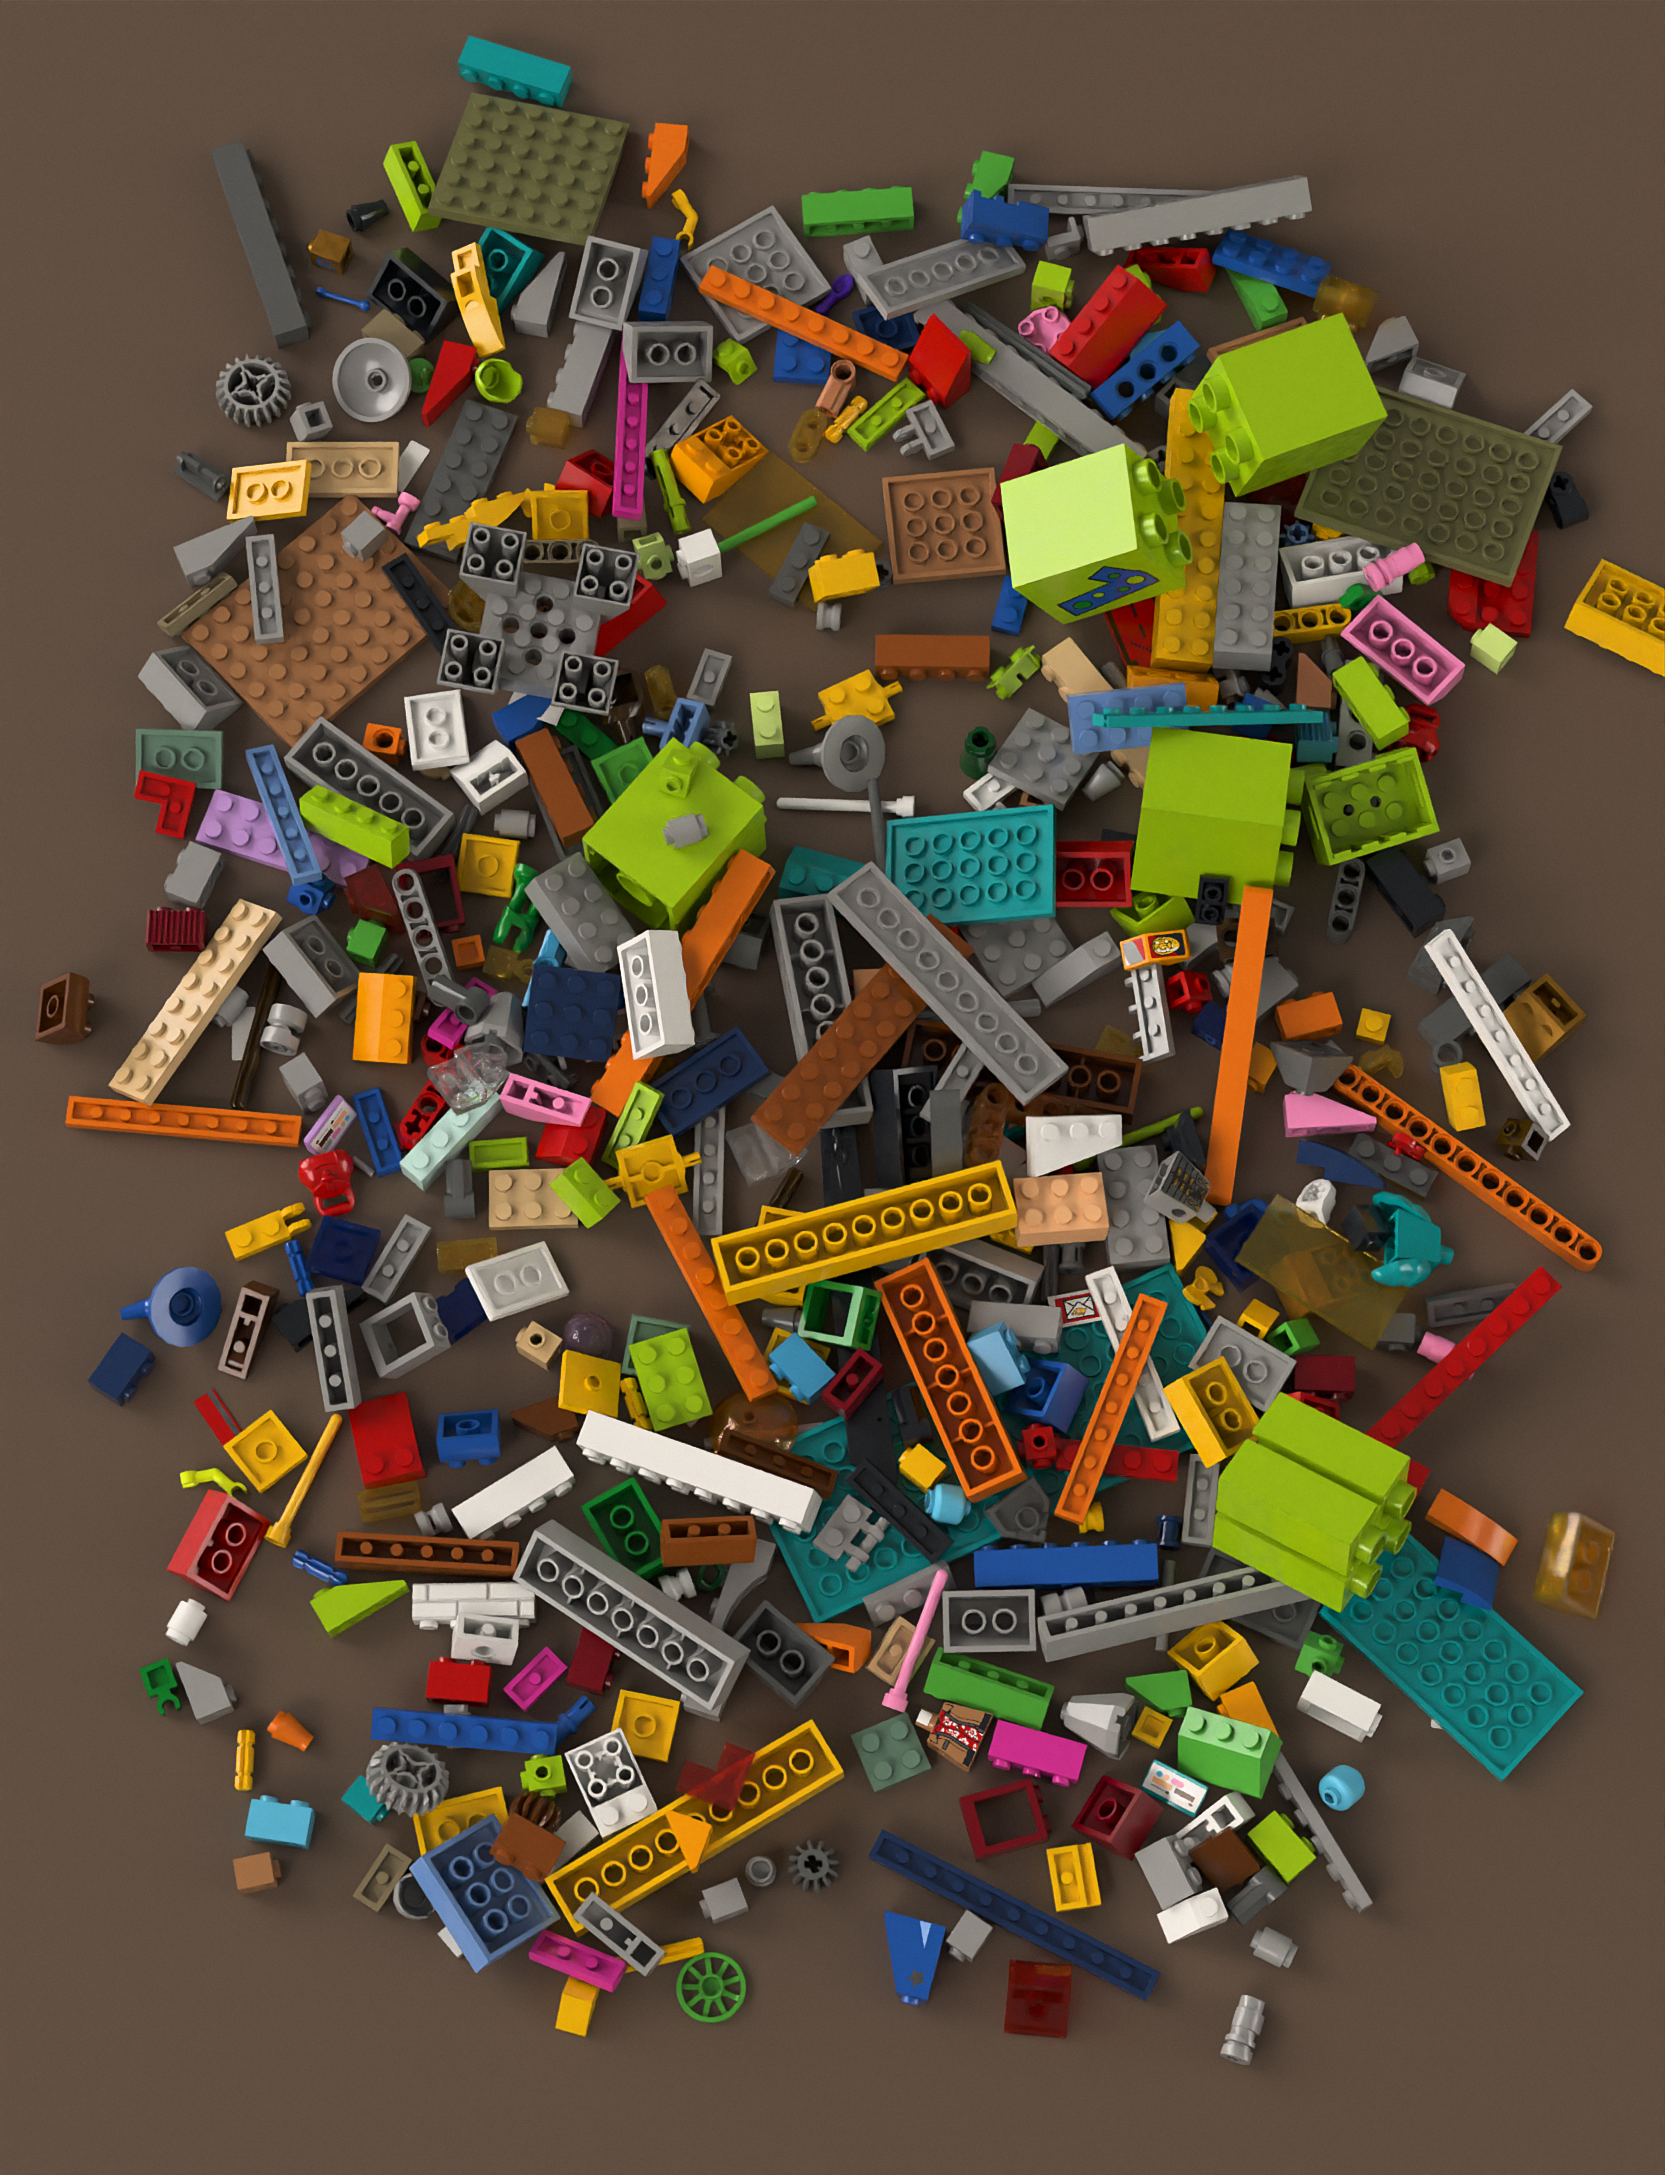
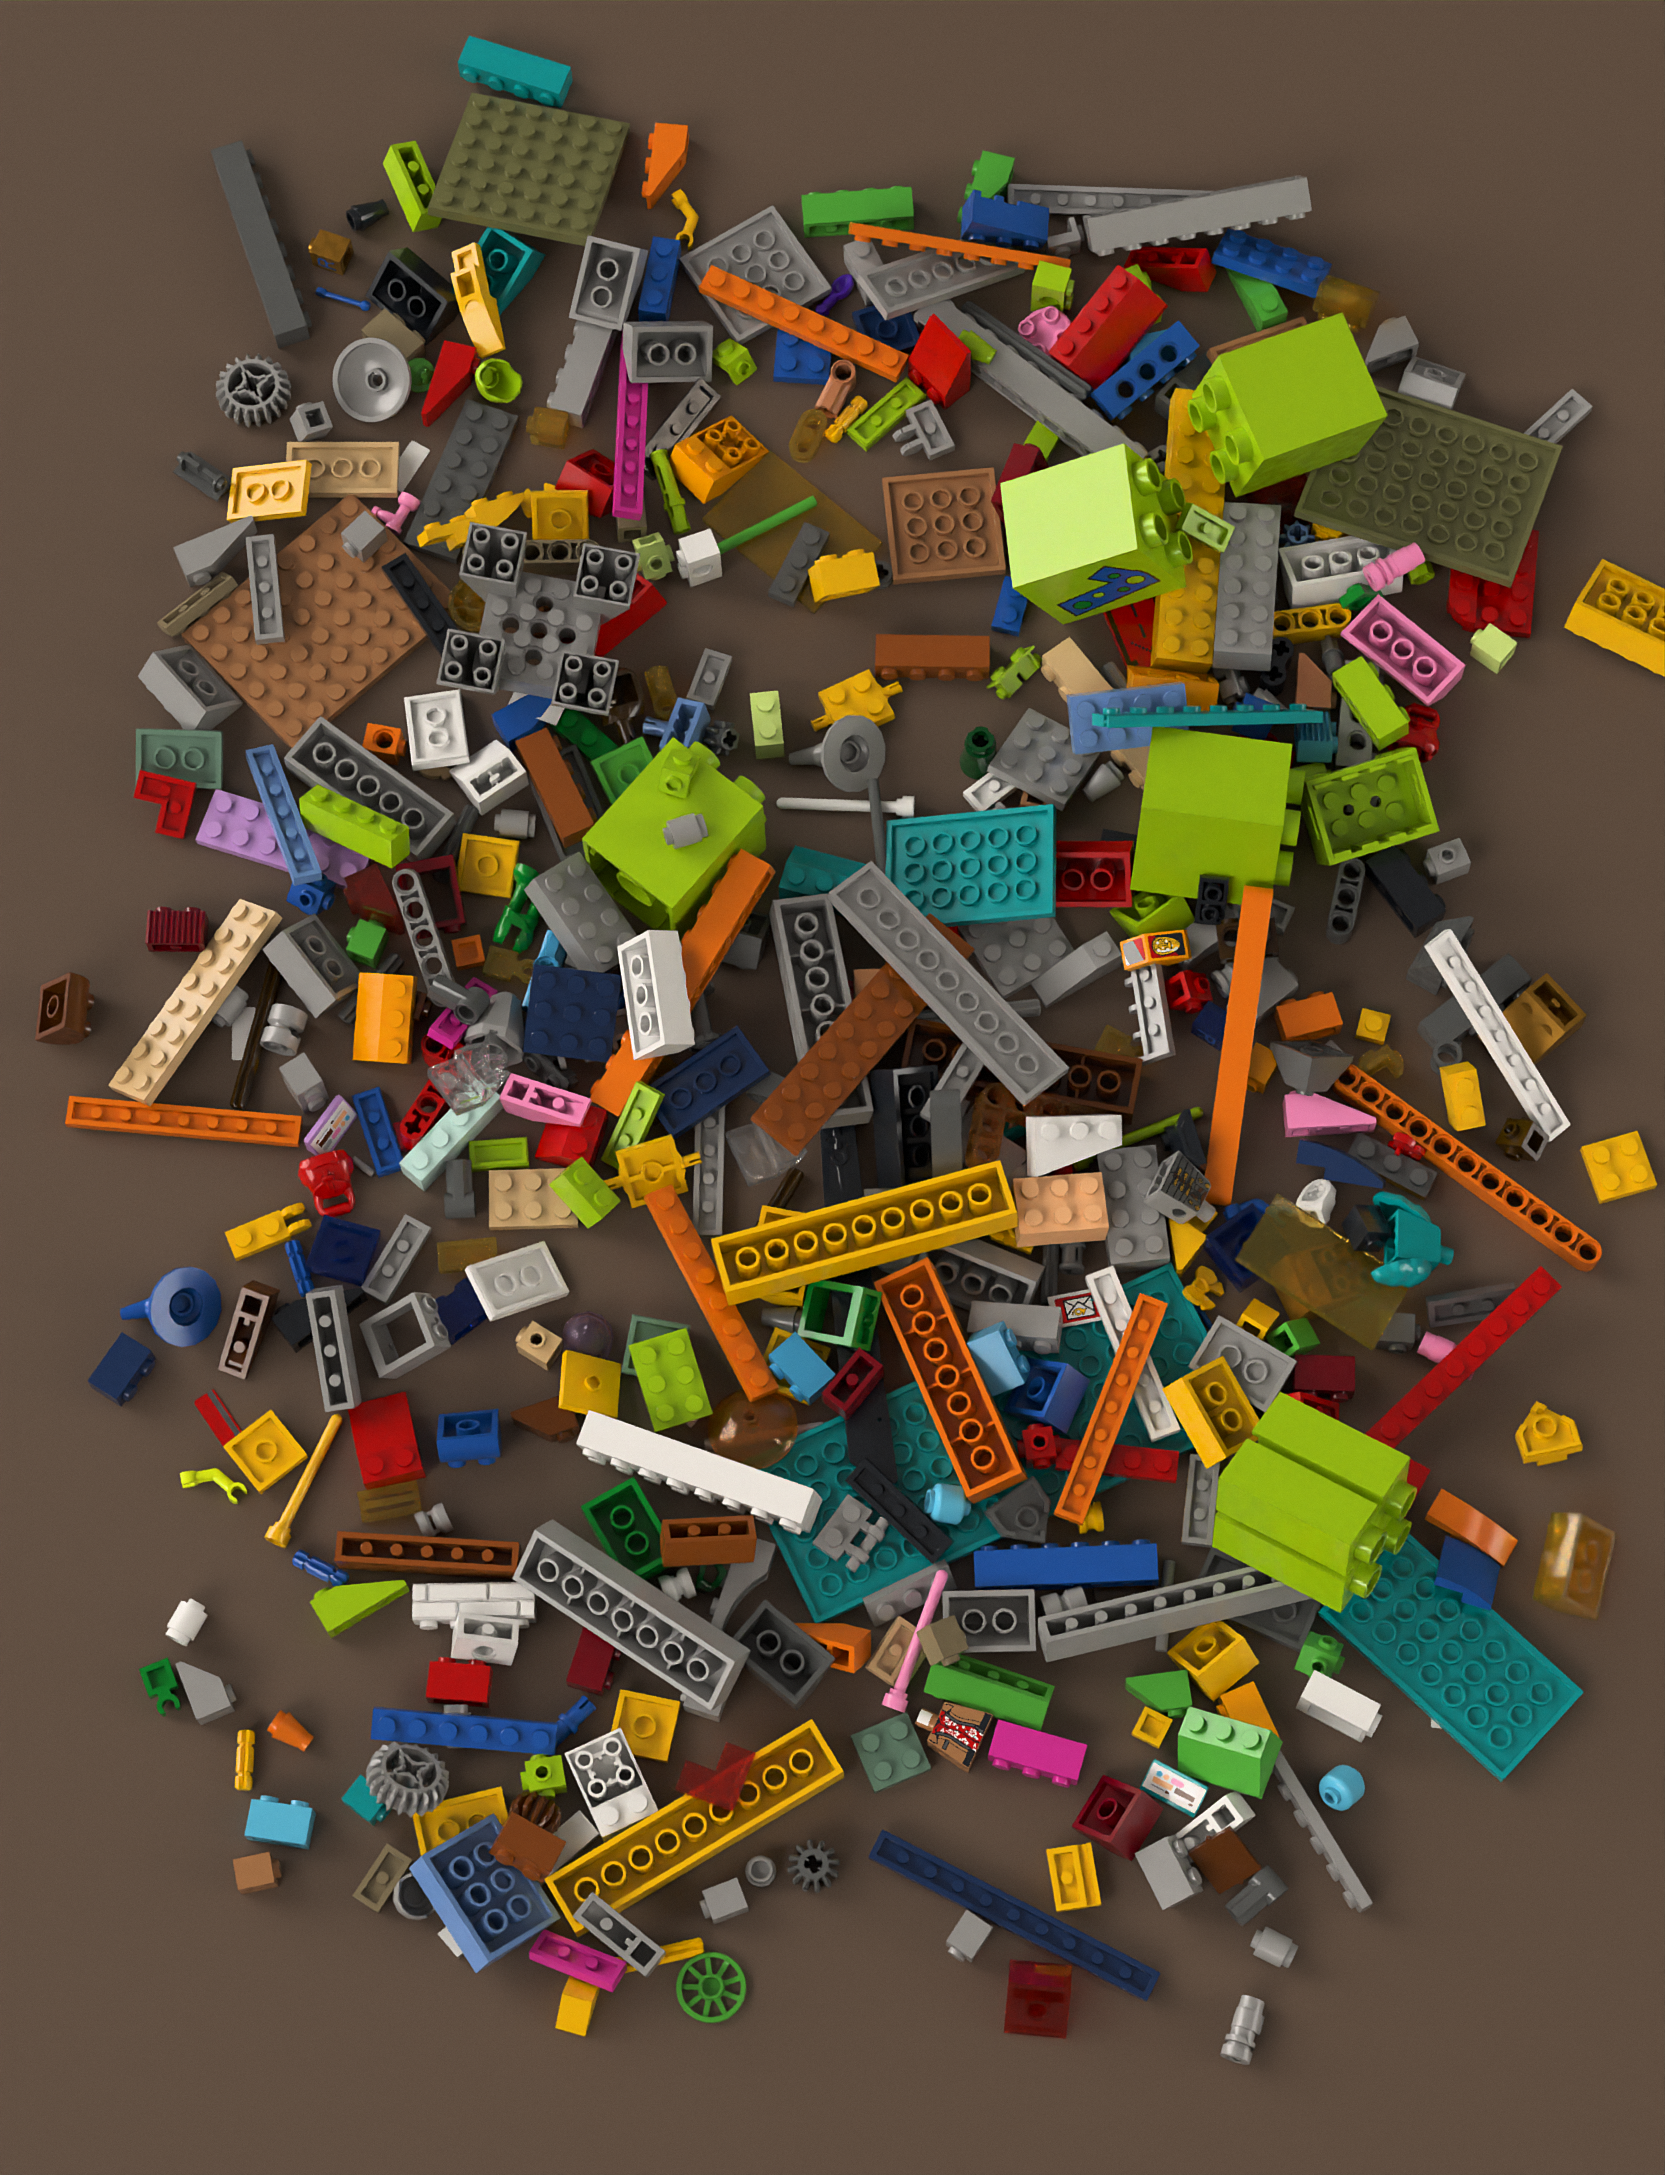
light grey brick [164,841,225,910] -> none
red slope [166,1489,272,1602] -> none
white brick [451,1446,576,1540] -> none
dark pink plate [503,1646,569,1713] -> none
light grey slope [511,251,567,338] -> none
yellow axle [620,1377,653,1431] -> none
light orange slope [665,1810,713,1874] -> none
reddish brown plate [717,1427,839,1501] -> none
light grey wheel [816,602,842,631] -> none
blue slope [884,1911,946,2007] -> none
black piece [891,1386,934,1449] -> none
yellow brick [898,1443,947,1494] -> none
dark red window [959,1778,1052,1862] -> none
light grey cone [1060,1693,1138,1760] -> none
dark blue bush [1155,1515,1183,1551] -> none
white slope [1157,1887,1229,1944] -> none
lime brick [1245,1810,1316,1885] -> none
black piece [1544,471,1589,530] -> none
none -> orange plate [848,222,1071,270]
none -> dark tan brick [916,1615,969,1667]
none -> lime plate [1175,502,1235,553]
none -> yellow plate [1515,1401,1583,1466]
none -> yellow plate [1580,1131,1657,1204]

